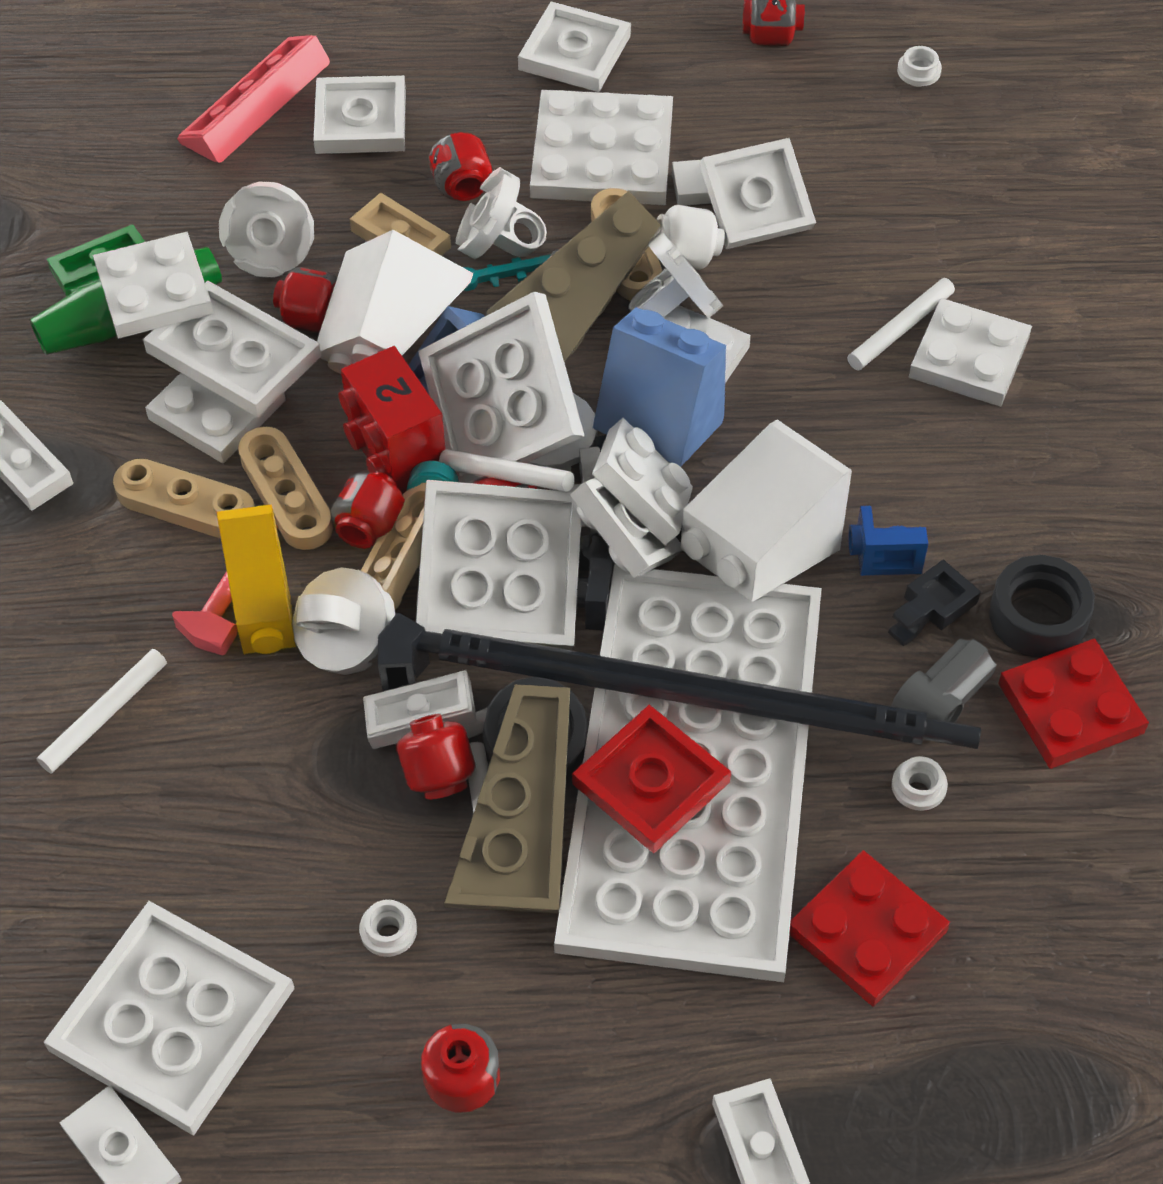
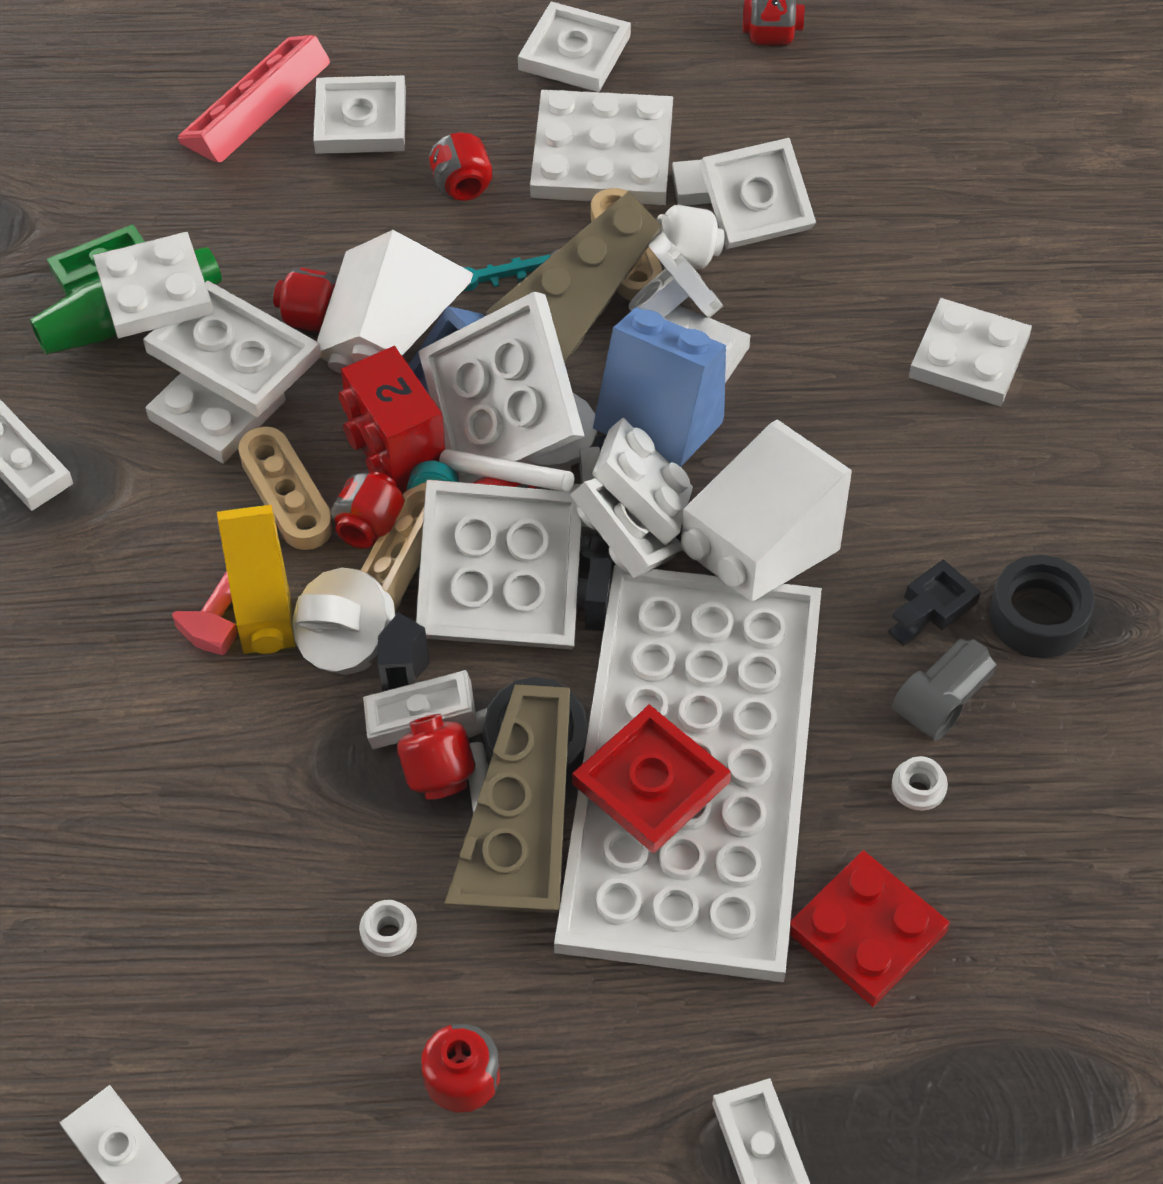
white bar [36,649,167,774] -> none
white plate [44,901,294,1136] -> none
tan plate [113,459,255,539] -> none
white tile [219,182,314,278] -> none
tan plate [350,193,451,256] -> none
black axle [417,629,981,749] -> none
white tile [456,167,547,259] -> none
white bar [847,278,955,371] -> none
blue bracket [848,506,928,576] -> none
white plate [897,46,942,87] -> none
red plate [998,638,1149,769] -> none

